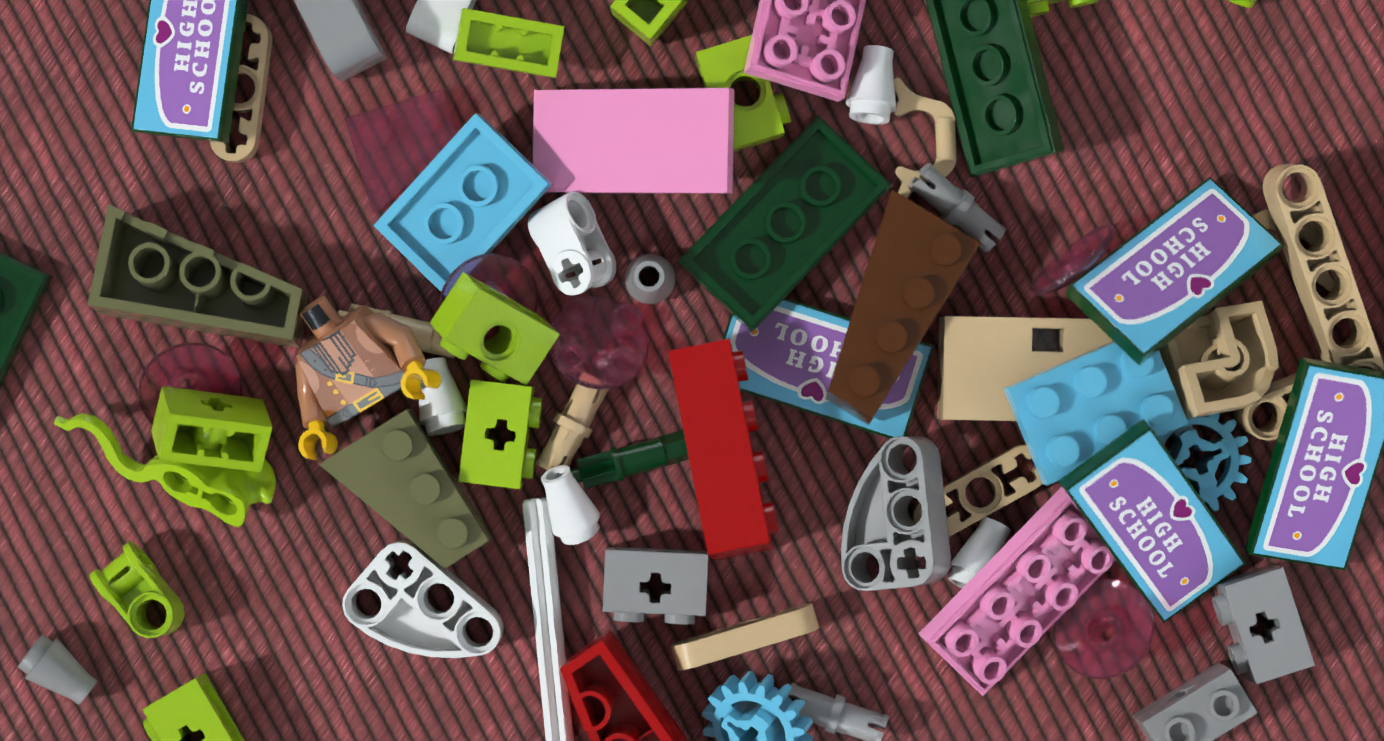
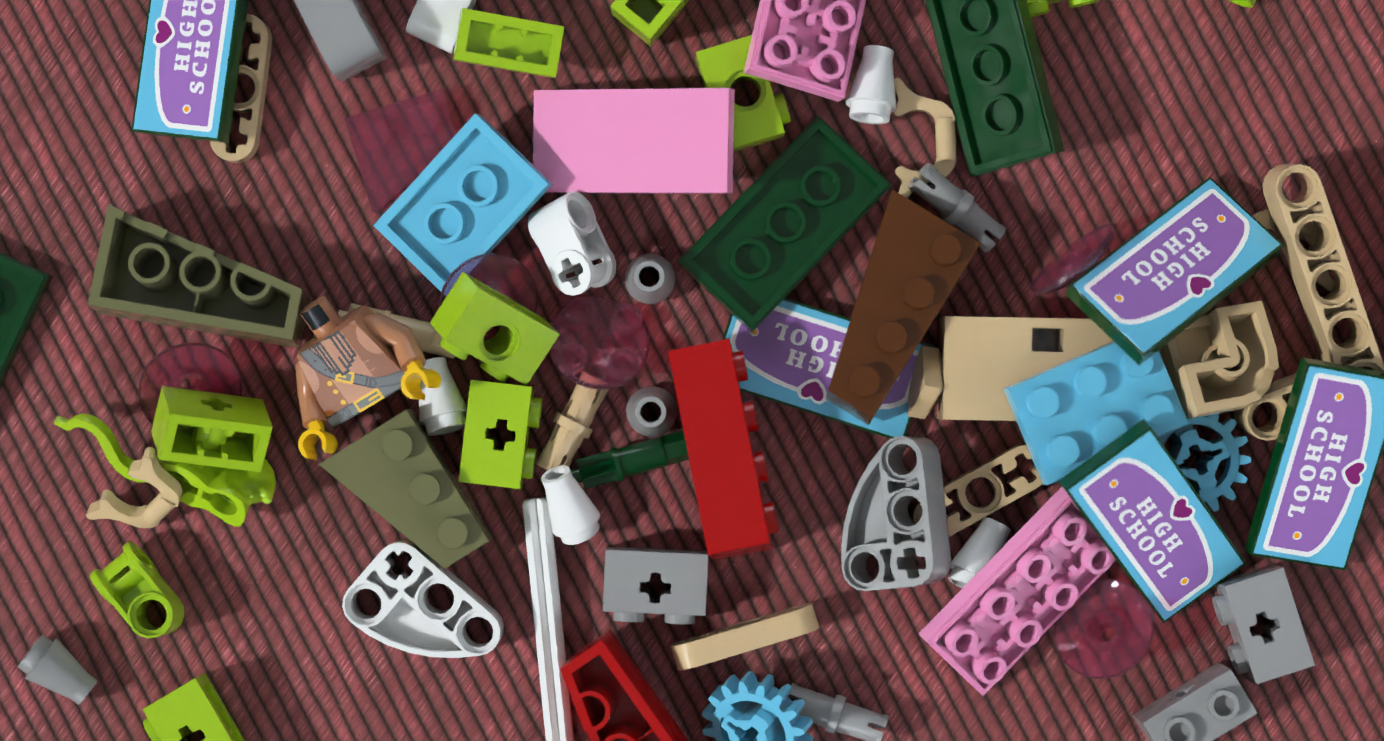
none -> tan helmet [86,447,183,528]
none -> light grey cone [626,386,677,437]
none -> tan tile [908,346,943,419]

